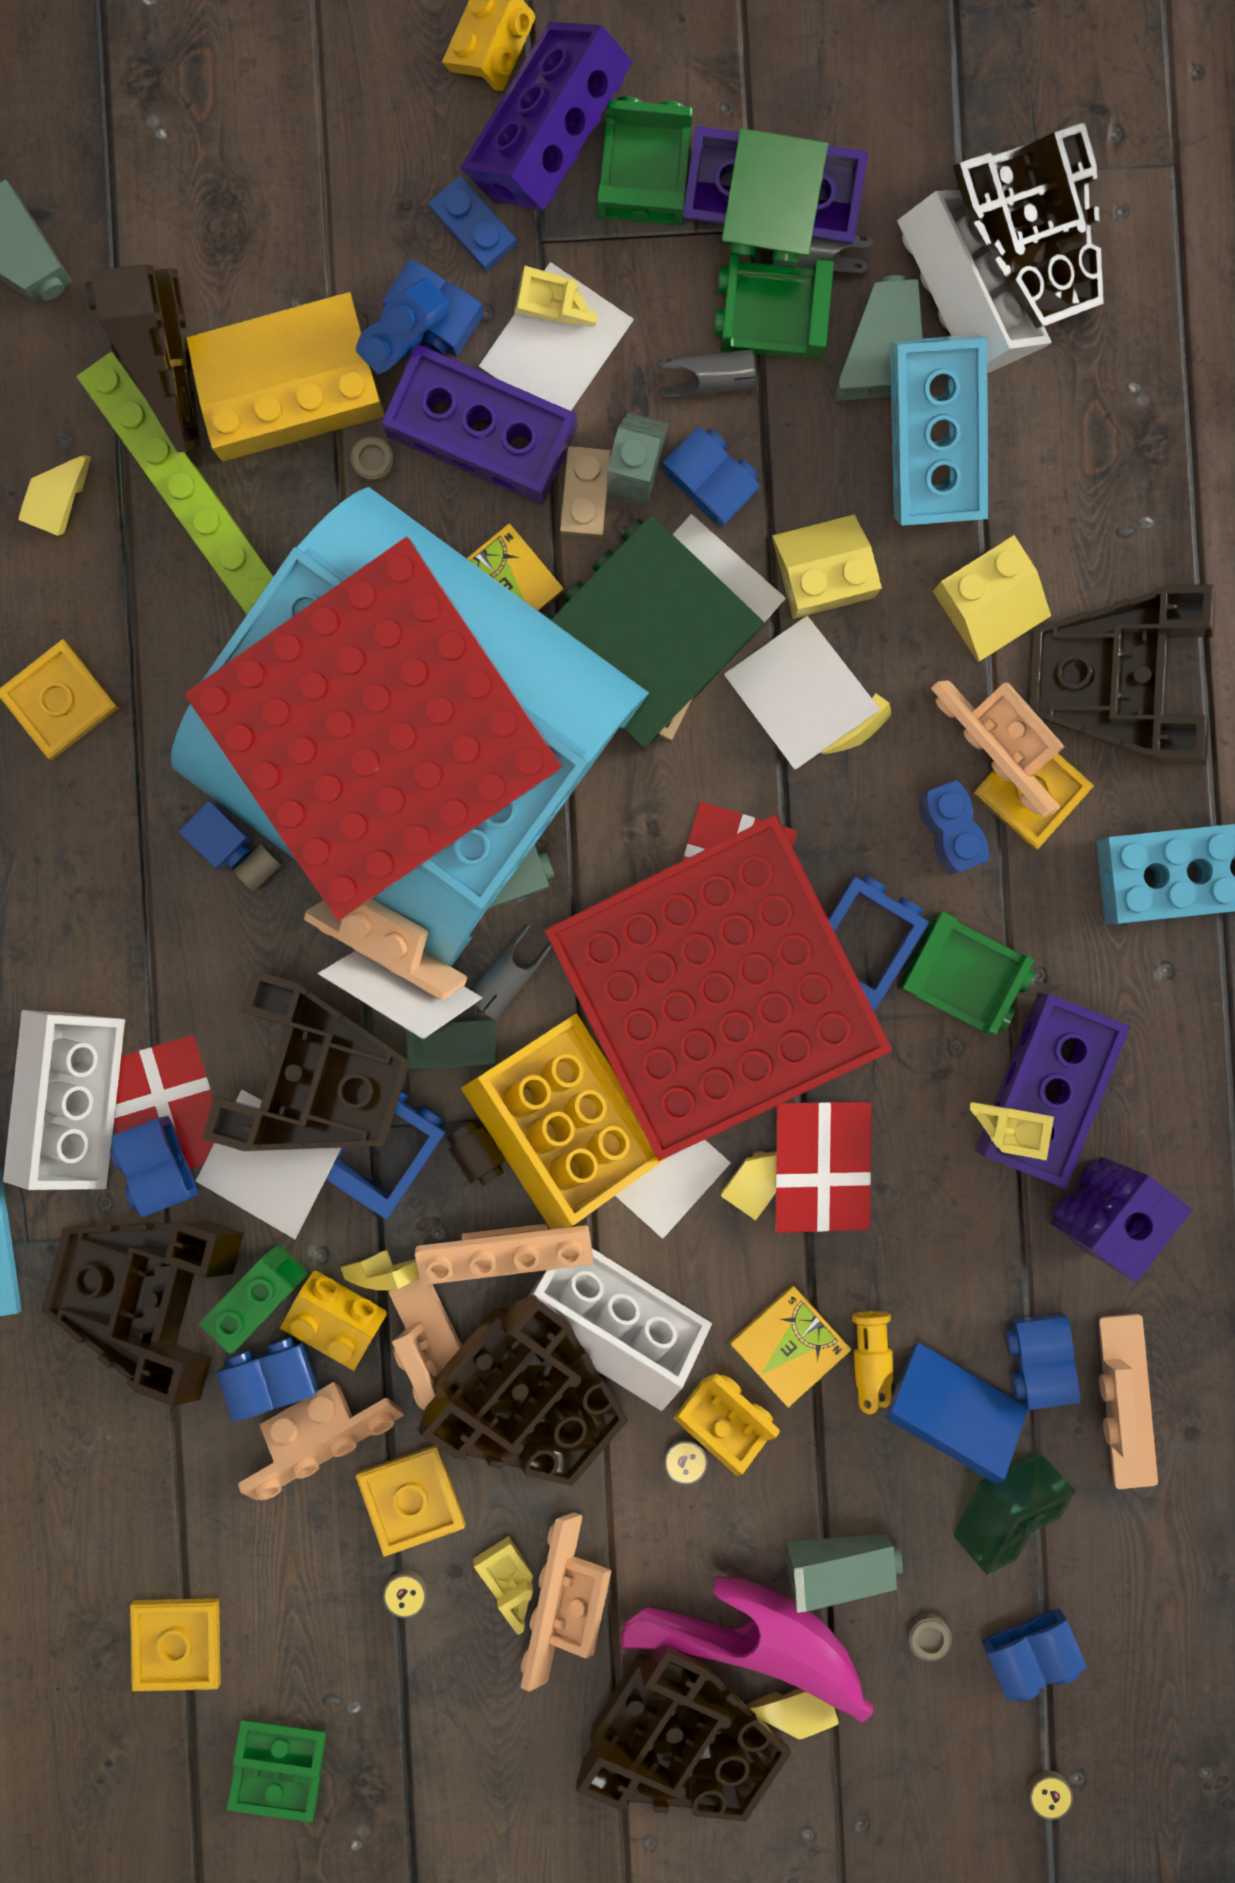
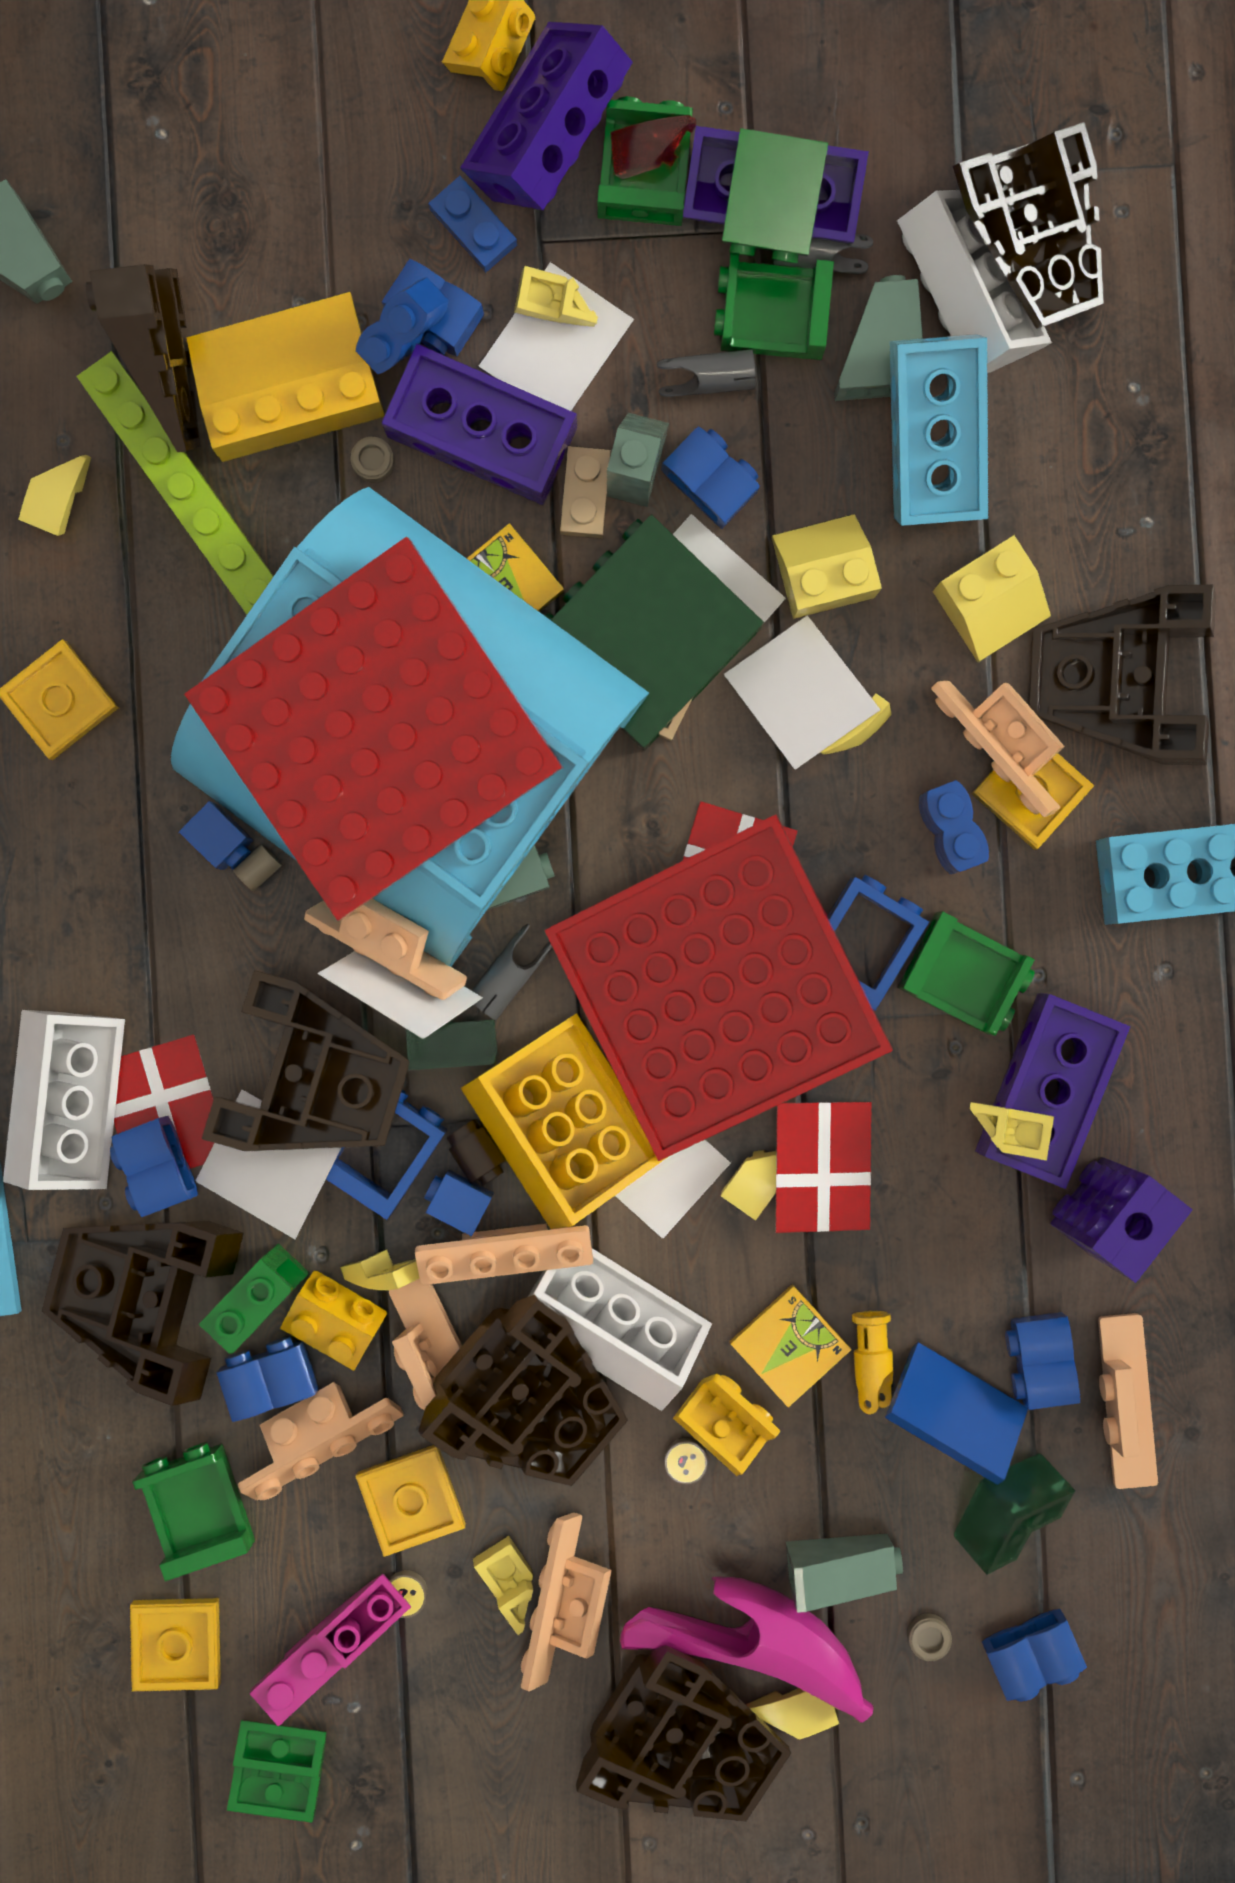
tile [1027,1770,1073,1820] -> none
none -> green panel [132,1442,255,1581]
none -> dark pink slope [250,1573,411,1726]
none -> blue brick [424,1169,494,1237]
none -> clear red slope [611,115,696,179]

